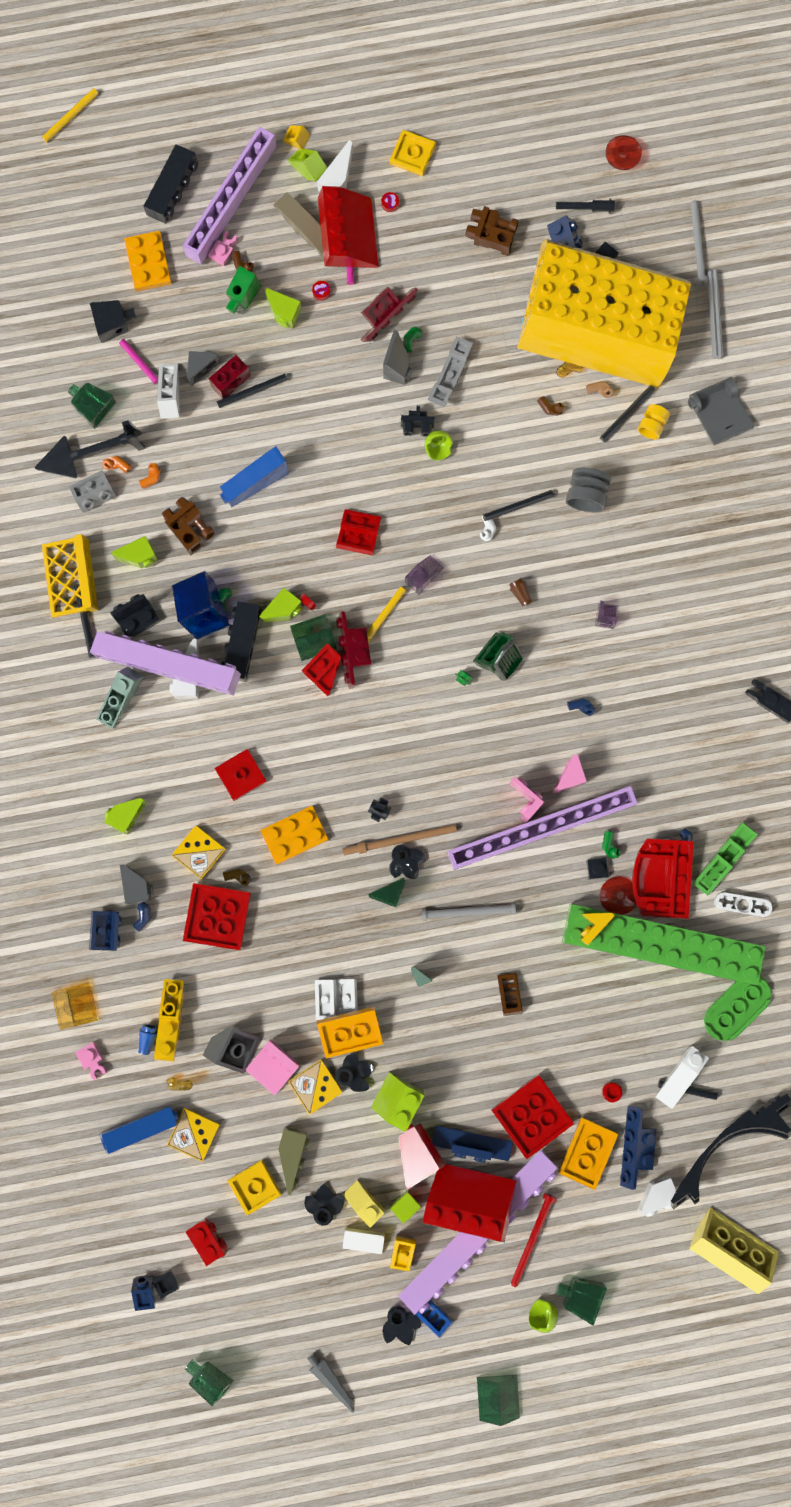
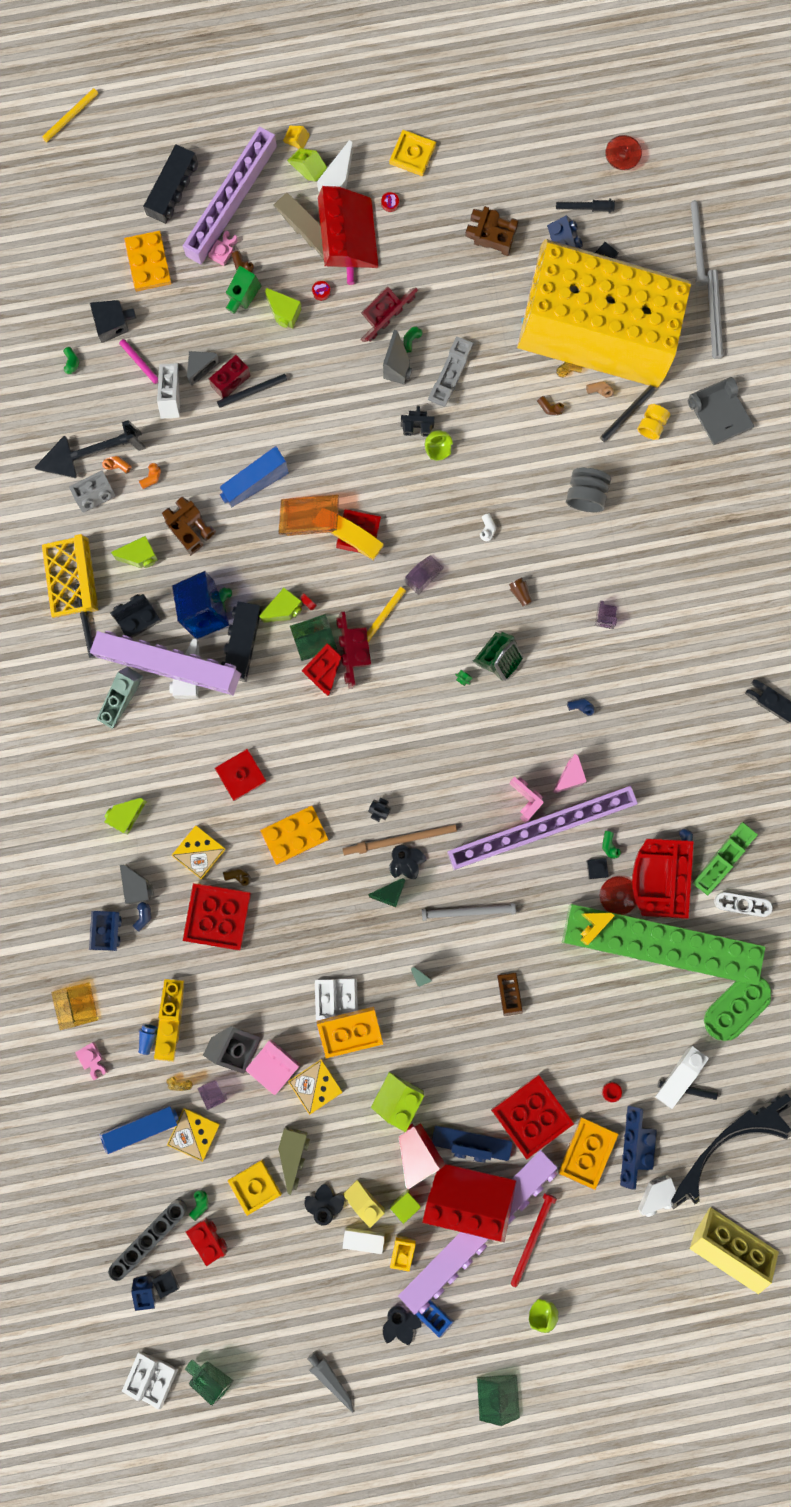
clear green torso [68,383,116,429] -> none
black plate [335,1053,374,1092] -> none
black bar [483,490,553,521] -> none
clear green torso [555,1277,607,1326] -> none
none -> green arm [63,347,80,375]
none -> dark grey beam [108,1199,187,1281]
none -> white slope [122,1352,178,1410]
none -> green arm [189,1190,208,1221]
none -> clear purple panel [197,1080,227,1110]
none -> clear orange piece [279,494,339,536]
none -> yellow slope [312,508,384,561]

